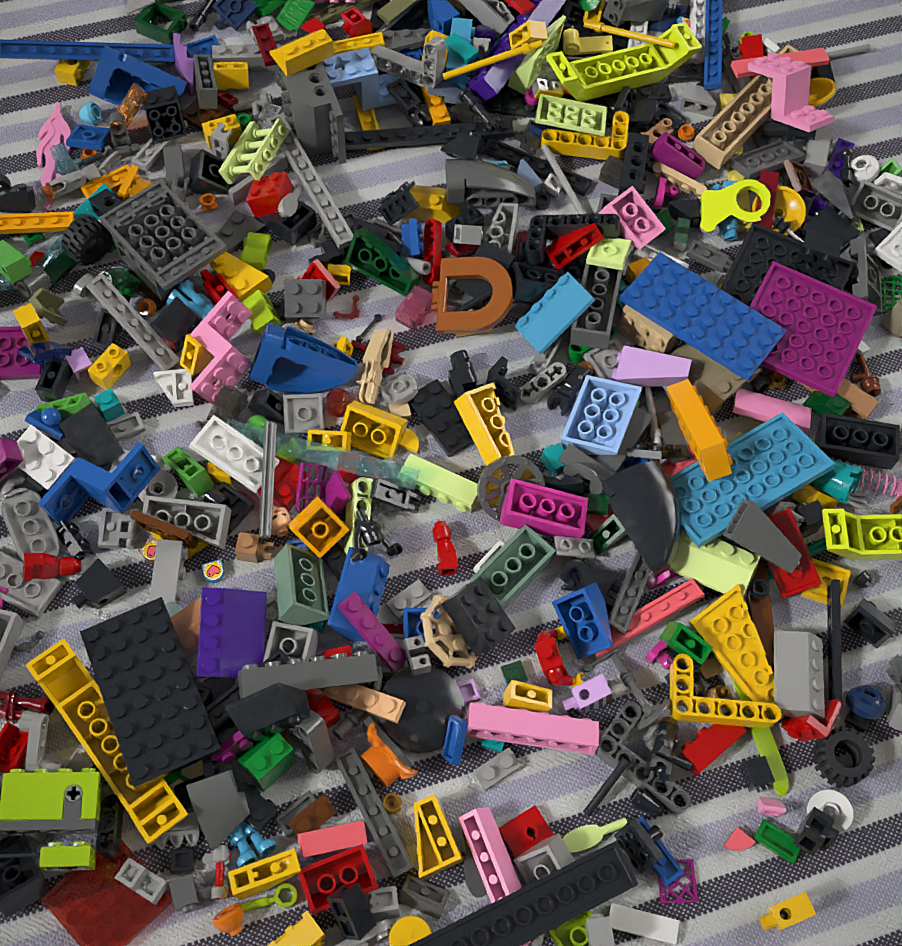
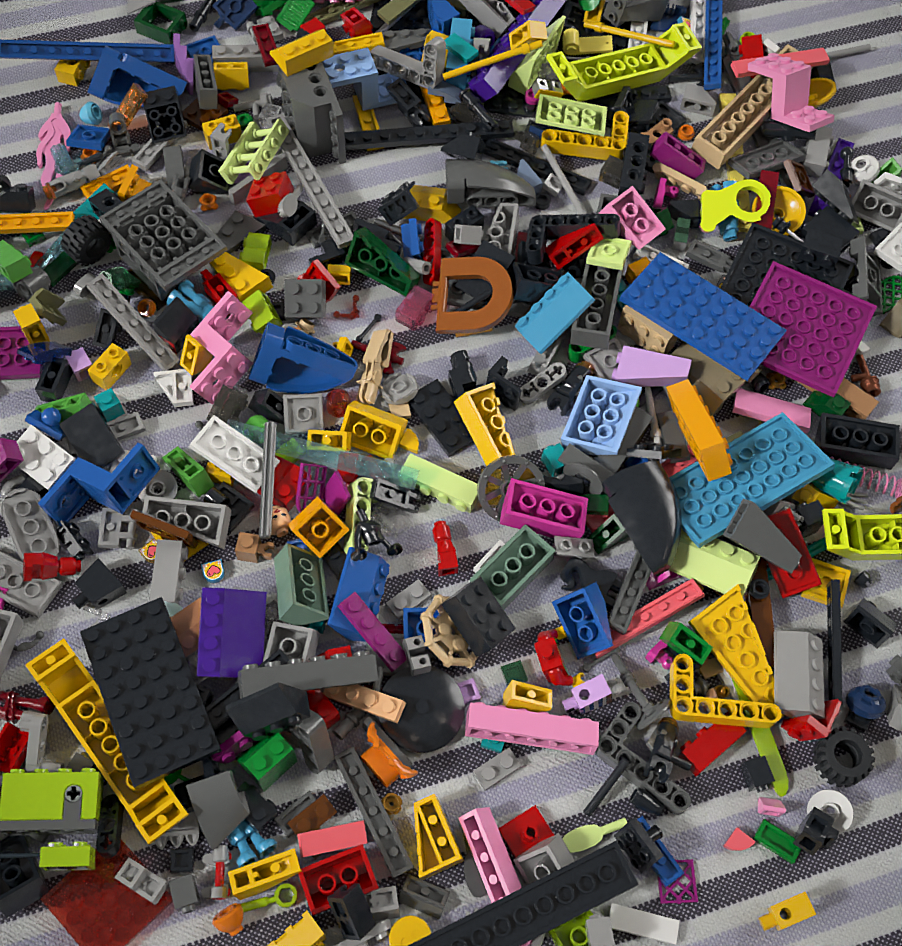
blue tile [442,715,468,765] -> none

